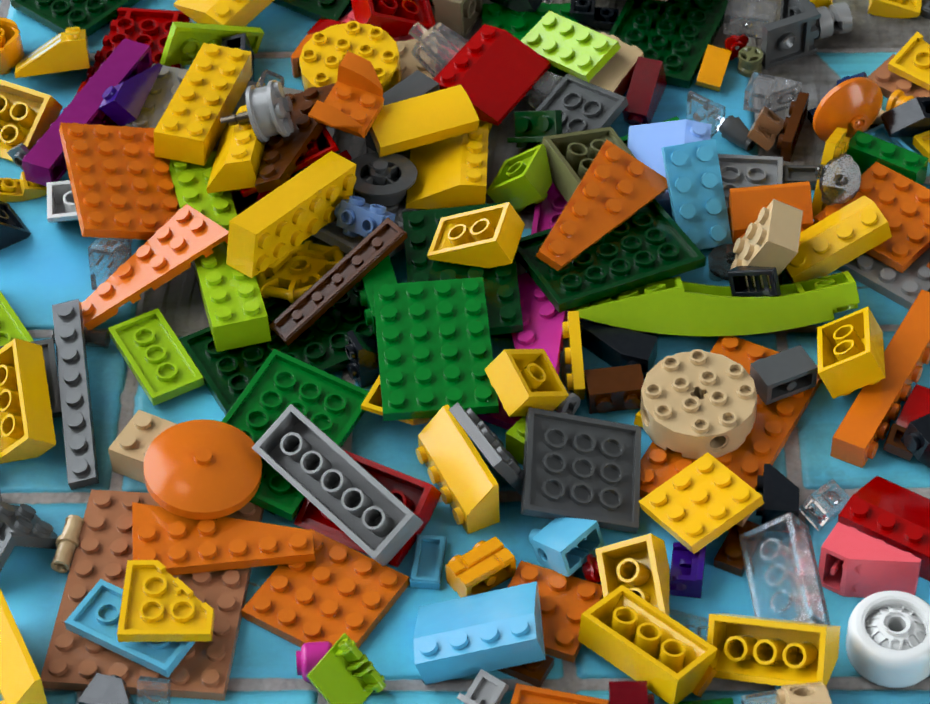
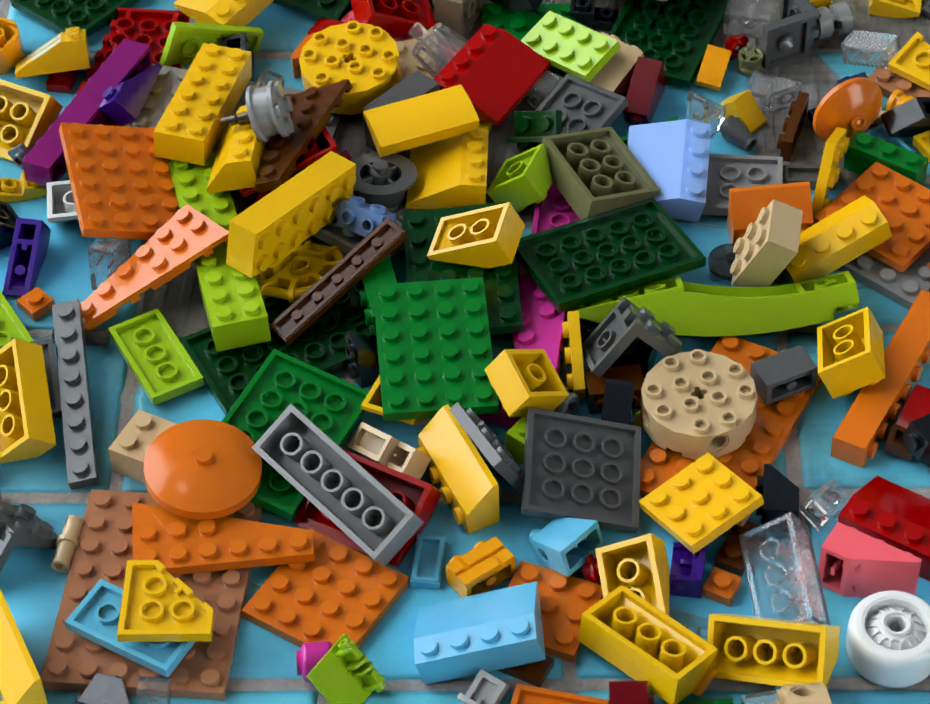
orange piece [308,51,384,138] -> none
orange wing [535,140,668,271] -> none
medium azure plate [661,139,733,250] -> none
black slope [727,266,781,297] -> none
medium nougat slope [747,106,785,152] -> none
clear smoke piece [815,154,861,205] -> none
none -> dark purple slope [2,218,51,297]
none -> orange plate [16,286,55,321]
none -> red plate [45,70,78,94]
none -> tan slope [348,422,432,480]
none -> dark grey bracket [582,297,683,378]
none -> black slope [601,379,635,425]
none -> orange plate [701,567,742,606]
none -> yellow slope [712,89,767,135]
none -> clear brick [841,30,901,69]

